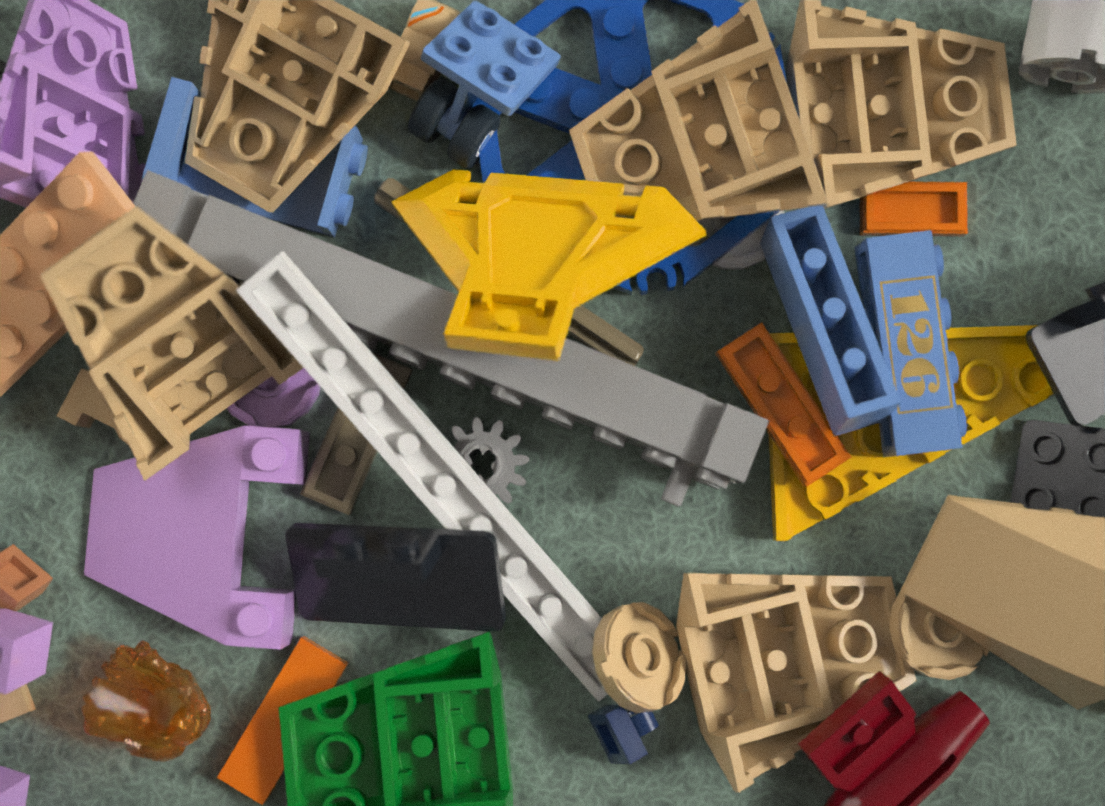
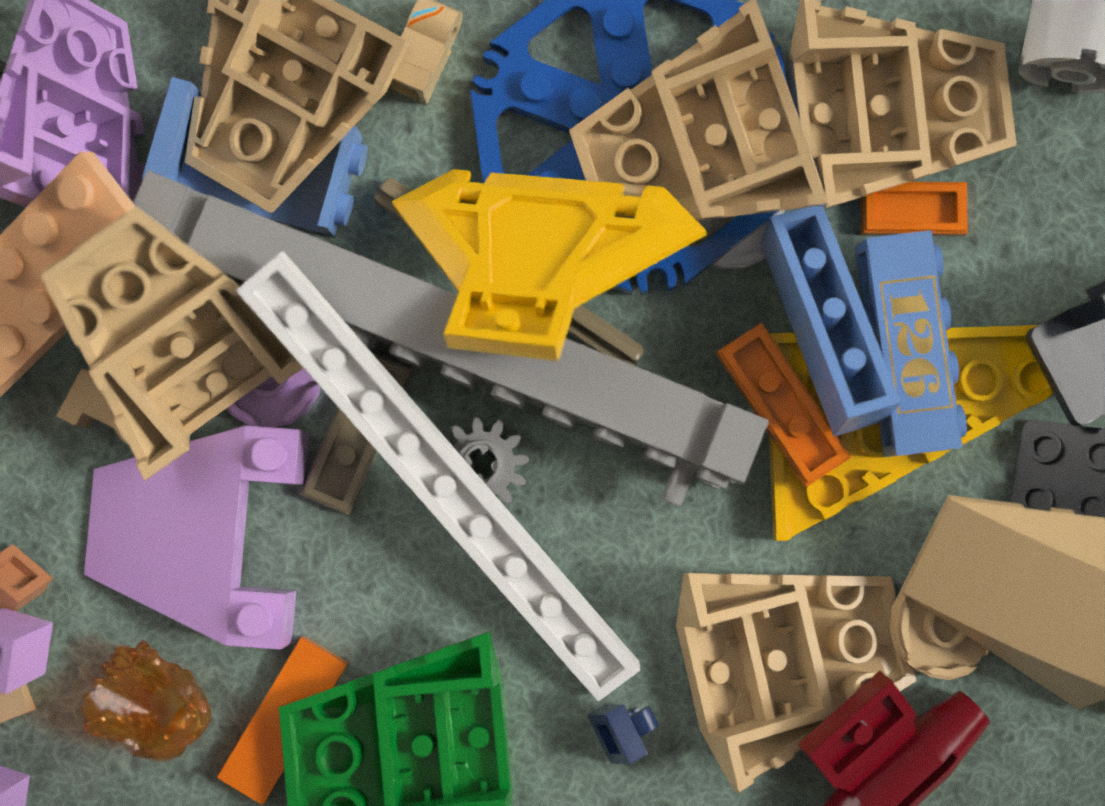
black bracket [285,523,506,632] -> none
medium blue plate [408,1,561,169] -> none
tan tile [592,602,687,713] -> none

